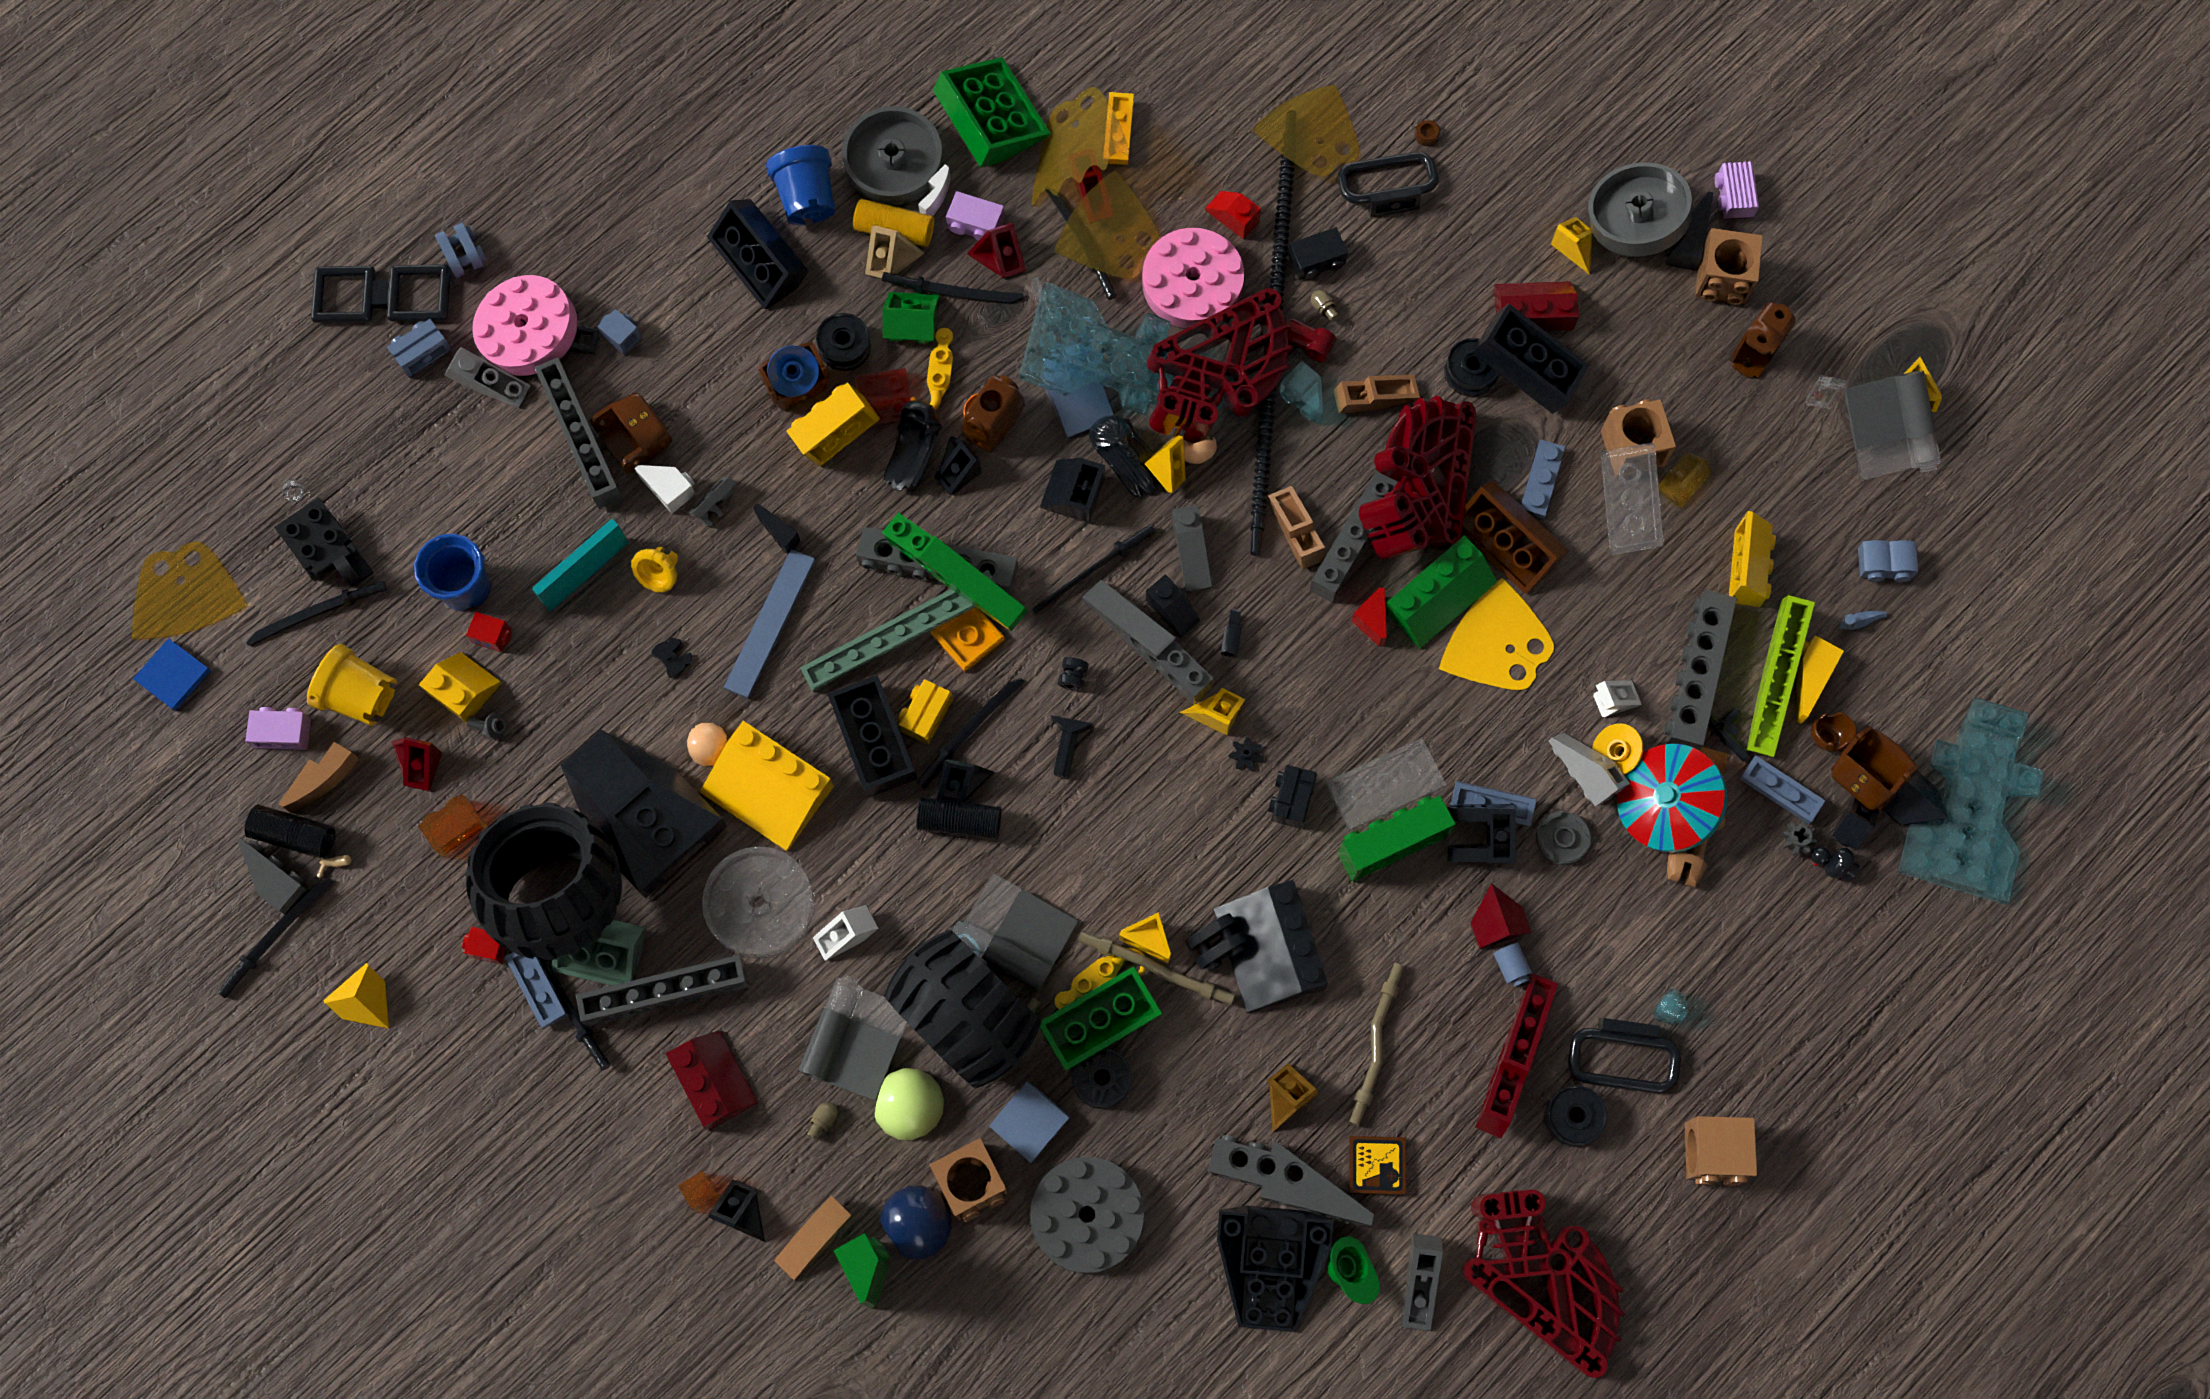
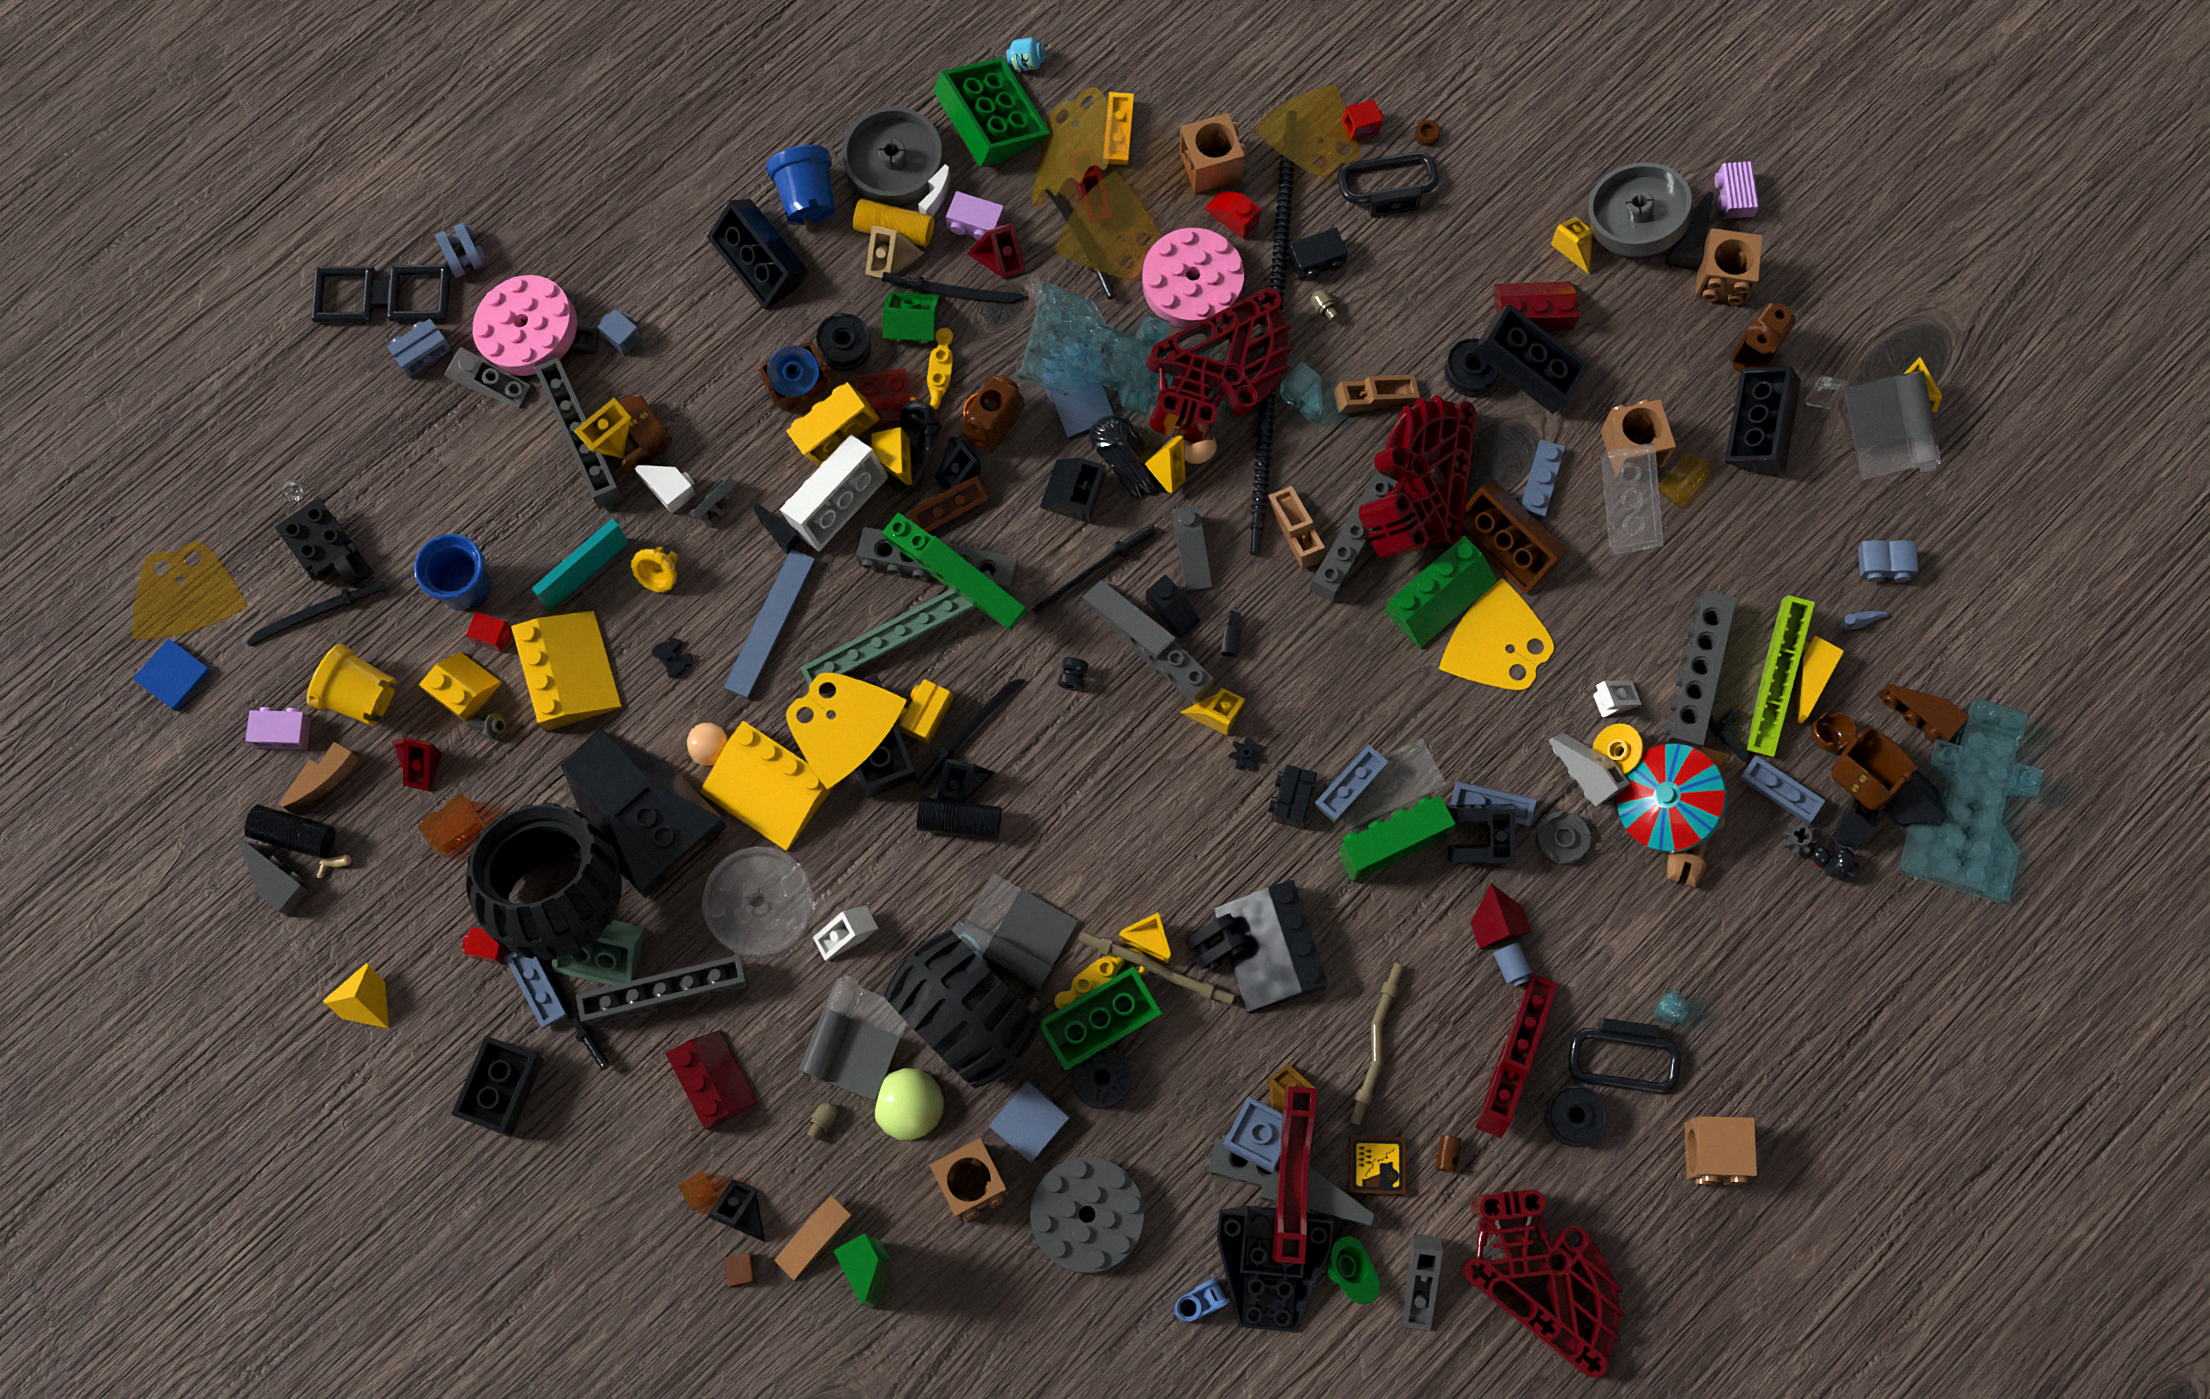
black sword [217,879,333,998] -> none
dark blue cylinder [880,1186,952,1259] -> none
light orange tile [931,607,1005,673] -> none
black piece [1051,715,1094,778] -> none
dark red piece [1287,318,1336,362] -> none
red slope [1352,588,1387,646] -> none
yellow slope [1729,511,1776,607] -> none
none -> black brick [451,1035,544,1138]
none -> yellow slope [511,611,622,732]
none -> yellow slope [574,398,631,459]
none -> reddish brown slope [724,1252,756,1287]
none -> white brick [780,435,889,551]
none -> yellow piece [786,673,907,789]
none -> yellow slope [869,427,912,485]
none -> reddish brown plate [907,475,989,533]
none -> medium azure head [1006,37,1045,72]
none -> medium blue piece [1174,1276,1231,1323]
none -> medium nougat brick [1179,113,1247,194]
none -> sand blue tile [1222,1096,1283,1173]
none -> dark red arch [1272,1086,1317,1264]
none -> sand blue plate [1314,744,1389,822]
none -> red brick [1342,99,1384,141]
none -> reddish brown piece [1435,1135,1461,1173]
none -> black slope [1725,366,1801,474]
none -> reddish brown slope [1877,684,1969,746]

